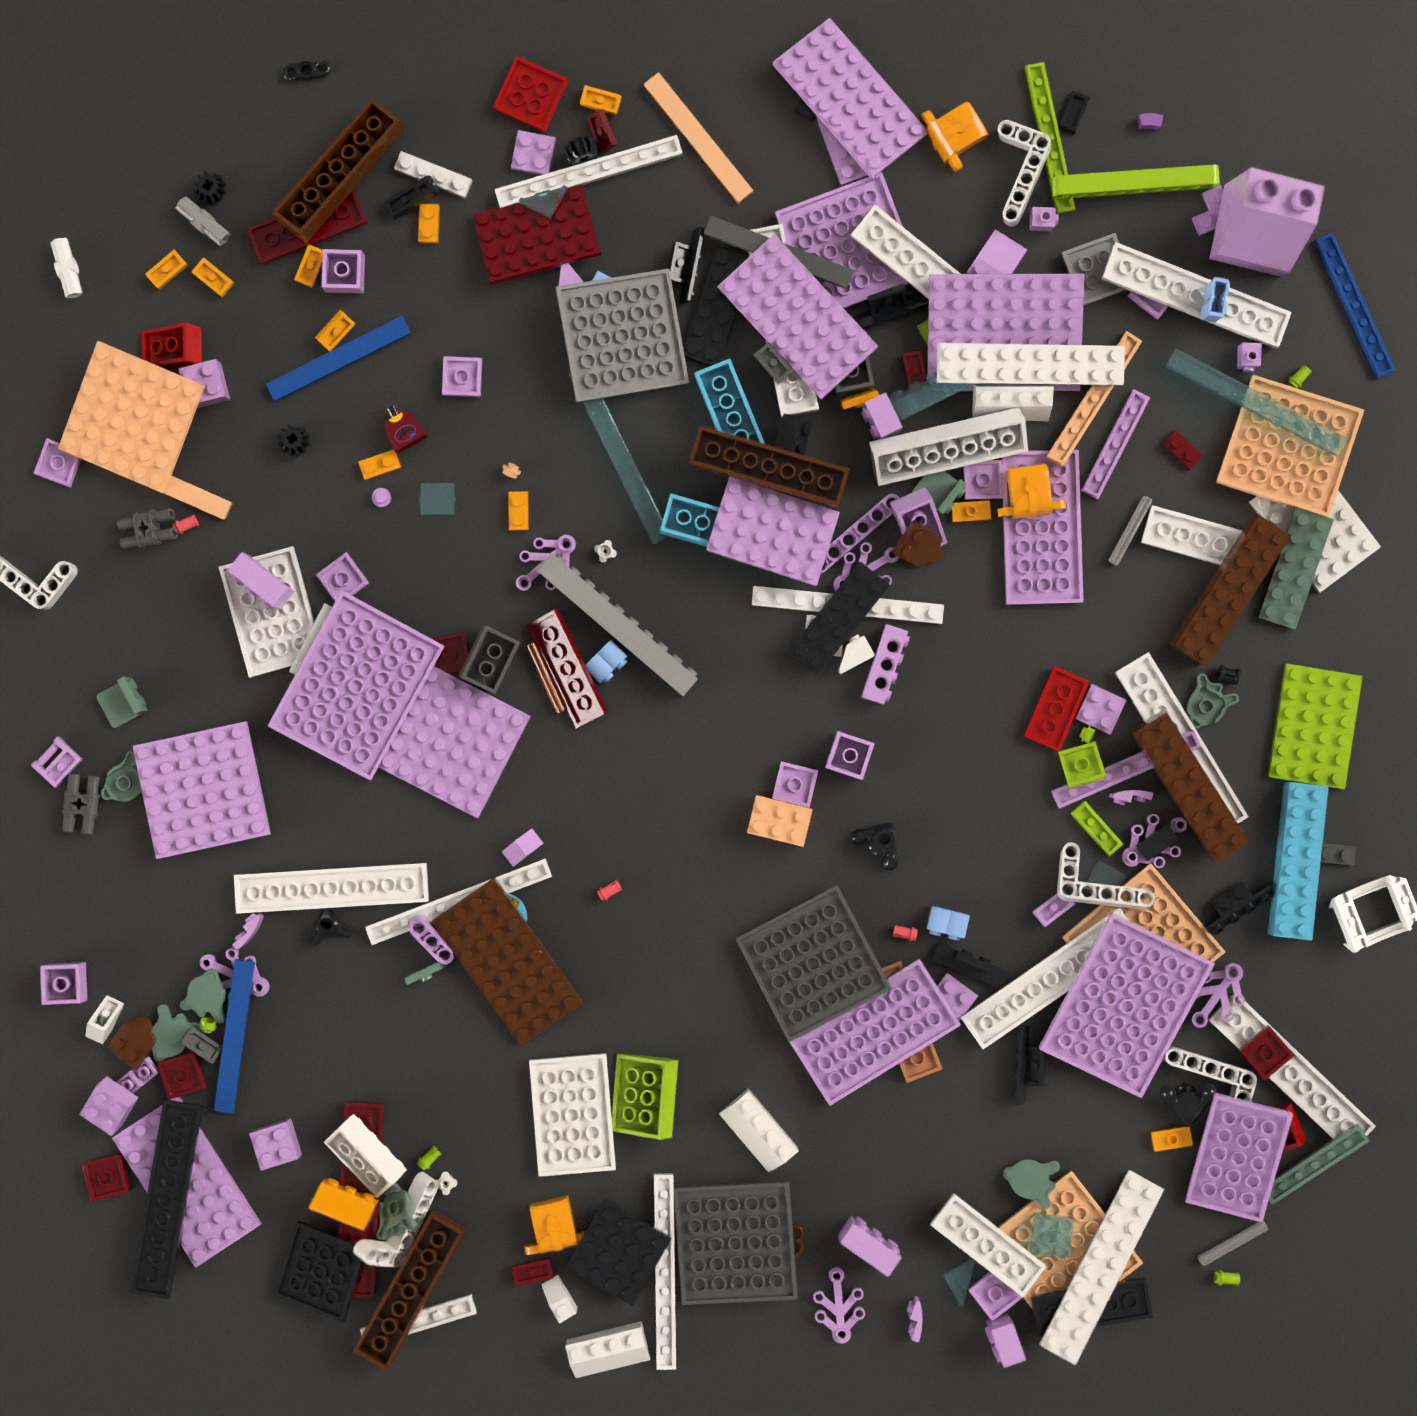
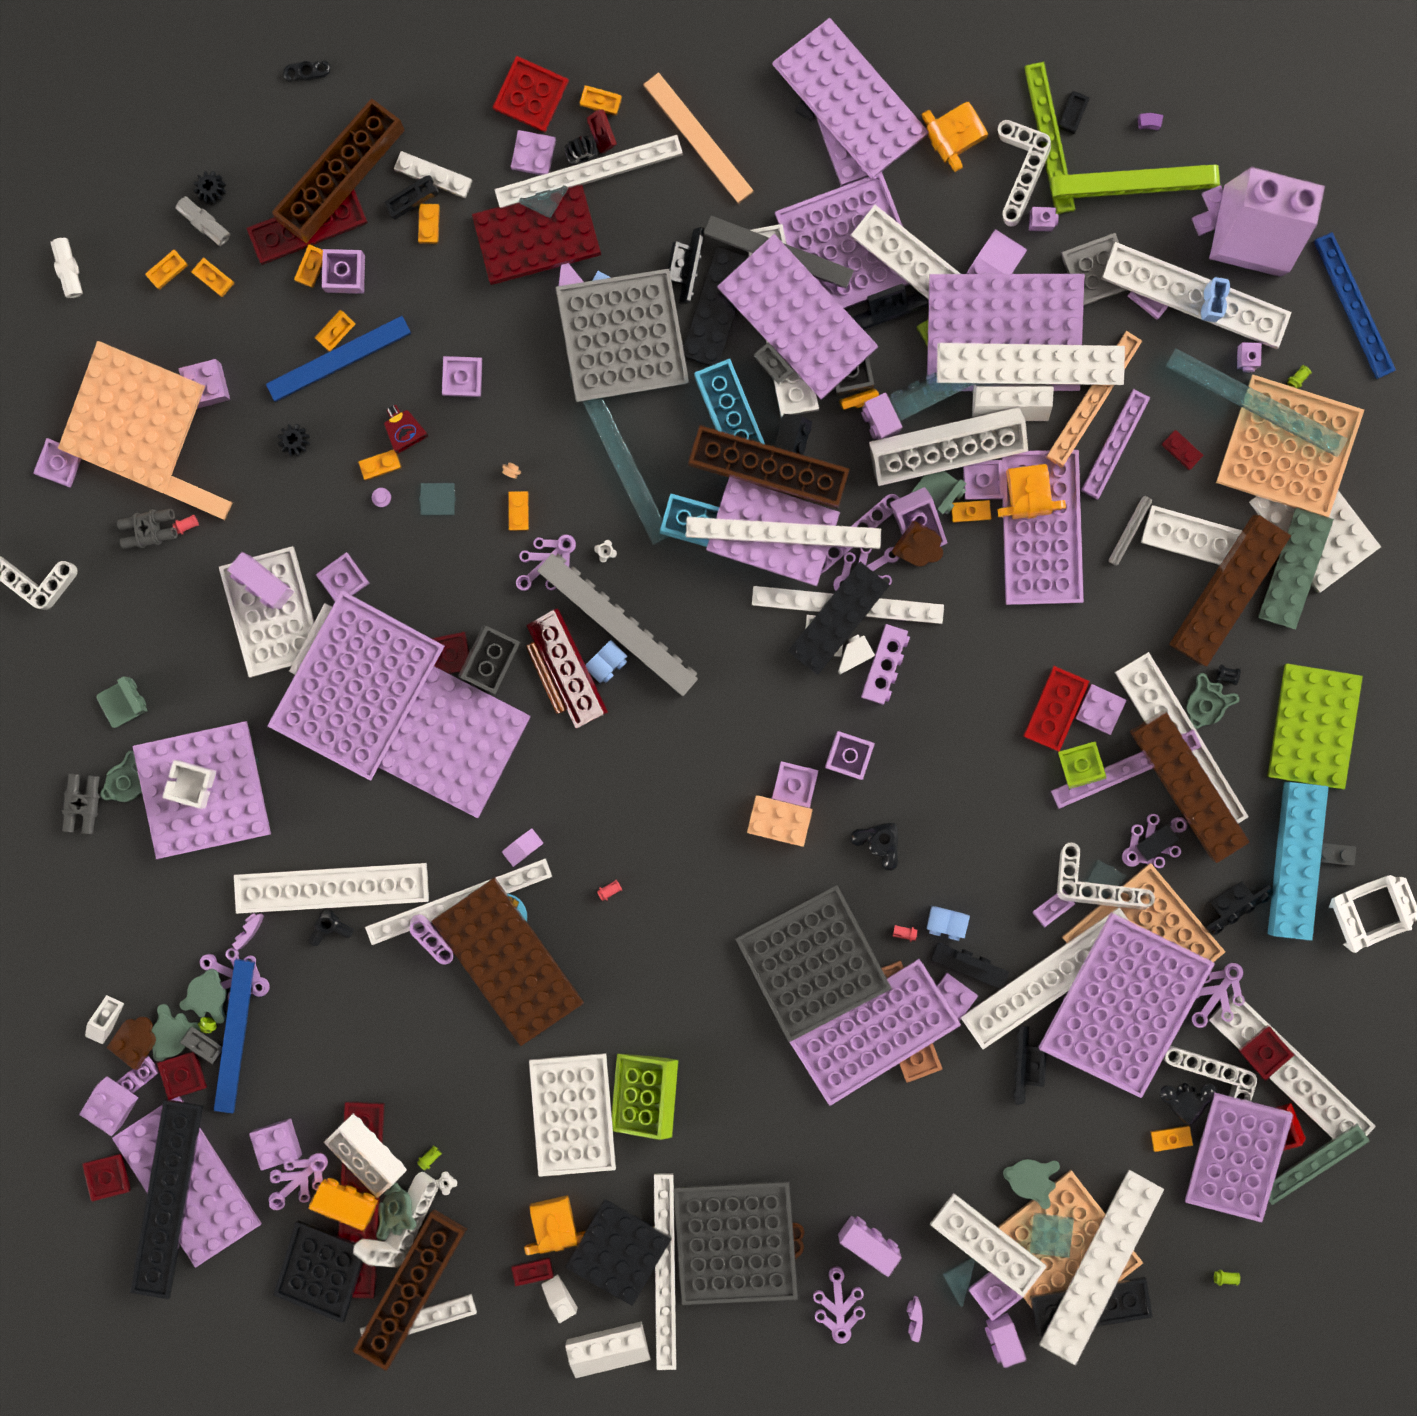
lavender plate [31,736,83,788] -> none
lavender brick [40,962,87,1005] -> none
red slope [141,322,202,369] -> none
sand green plate [404,962,444,985] -> none
white slope [719,1088,798,1173] -> none
dark red plate [901,350,929,392] -> none
lime tile [1070,801,1123,857] -> none
lime plate [1079,726,1096,743] -> none
lavender slope [1109,790,1153,805] -> none
light grey axle [1198,1221,1268,1266] -> none
none -> white piece [162,760,216,809]
none -> lavender plant [269,1153,328,1210]
none -> white plate [686,517,881,549]

